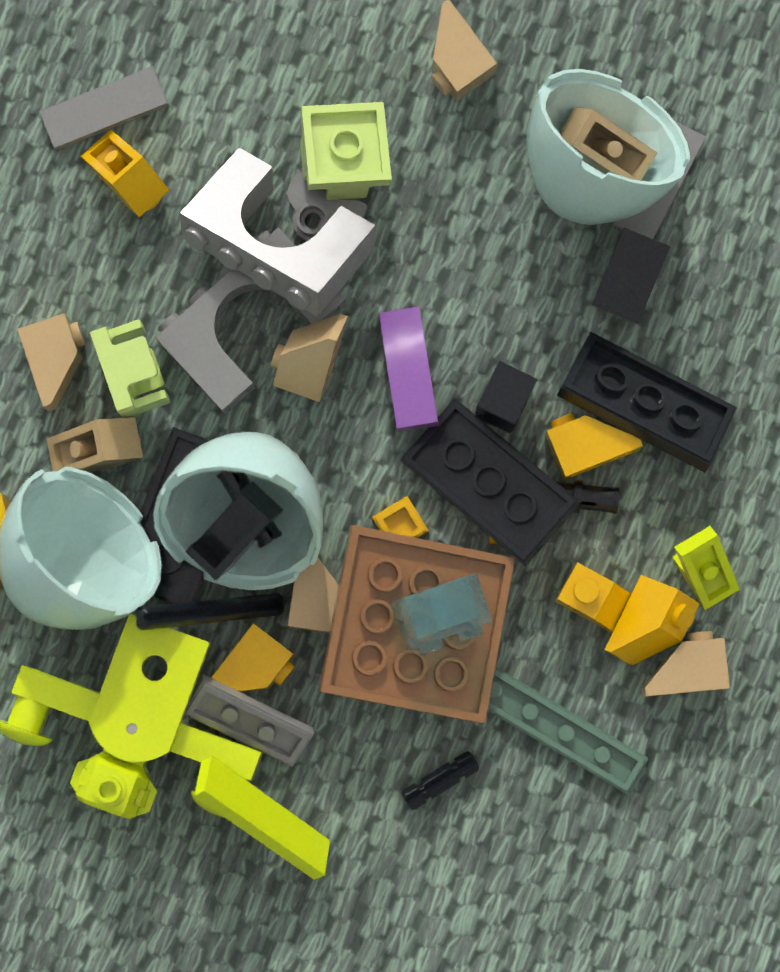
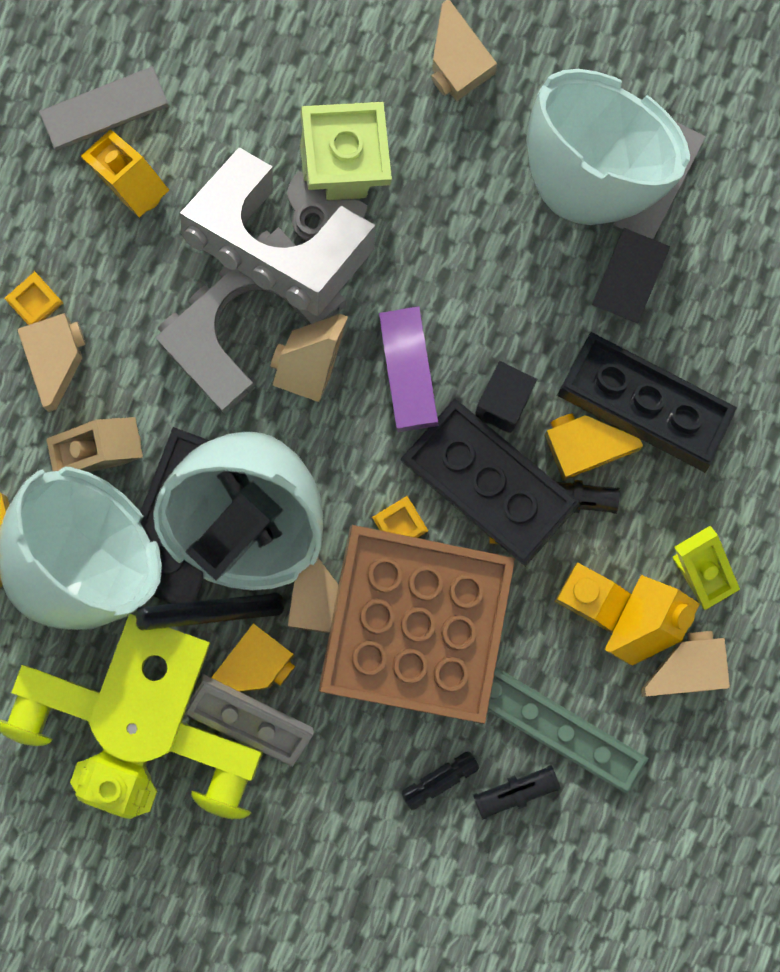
yellowish green panel [90,319,171,418] -> none
neon yellow tile [194,756,330,880] -> none
clear light blue brick [390,573,493,655] -> none
tan slope [559,107,657,181] -> none
none -> yellow tile [4,271,63,325]
none -> black pin [473,765,561,820]

